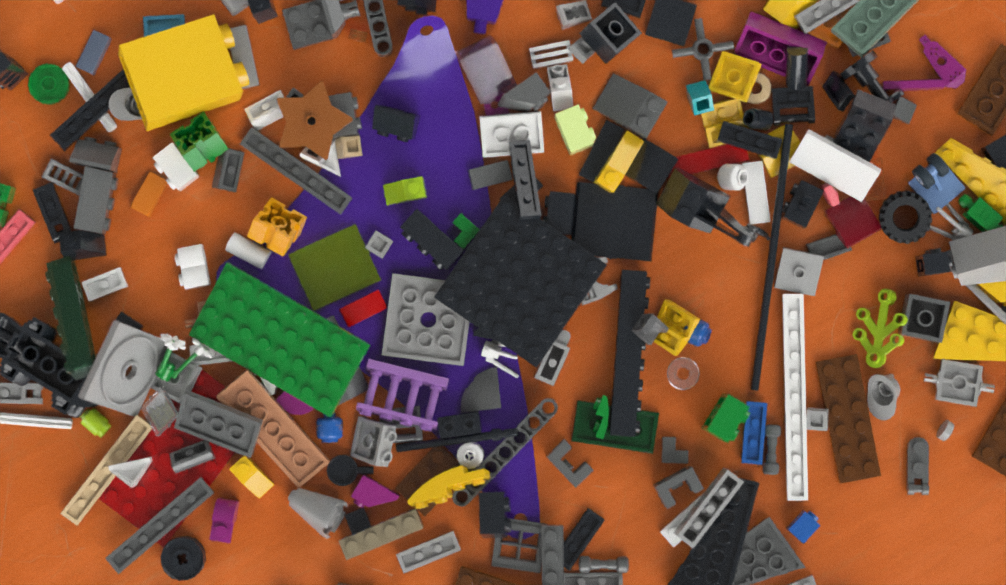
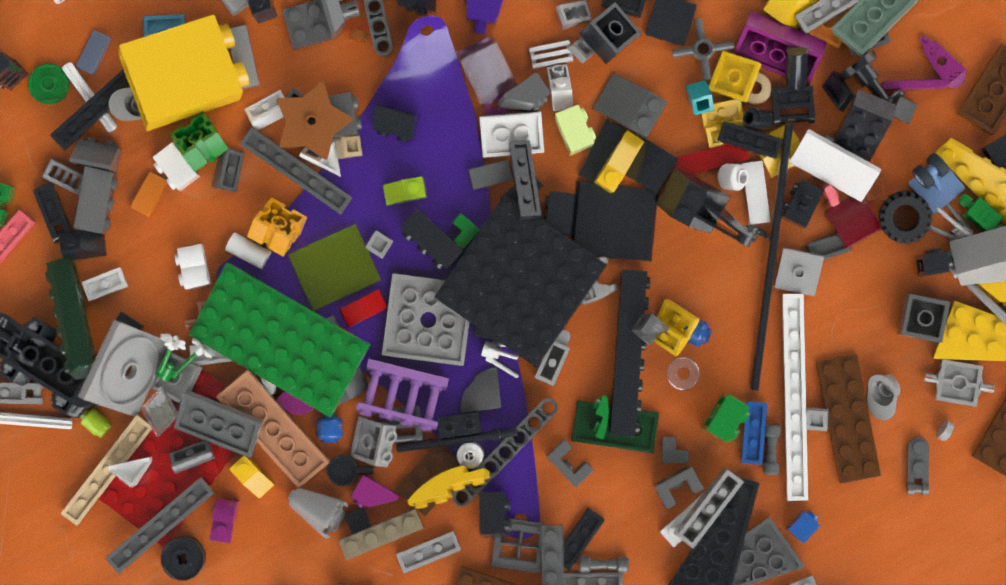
lime plant [853,288,908,368] -> none

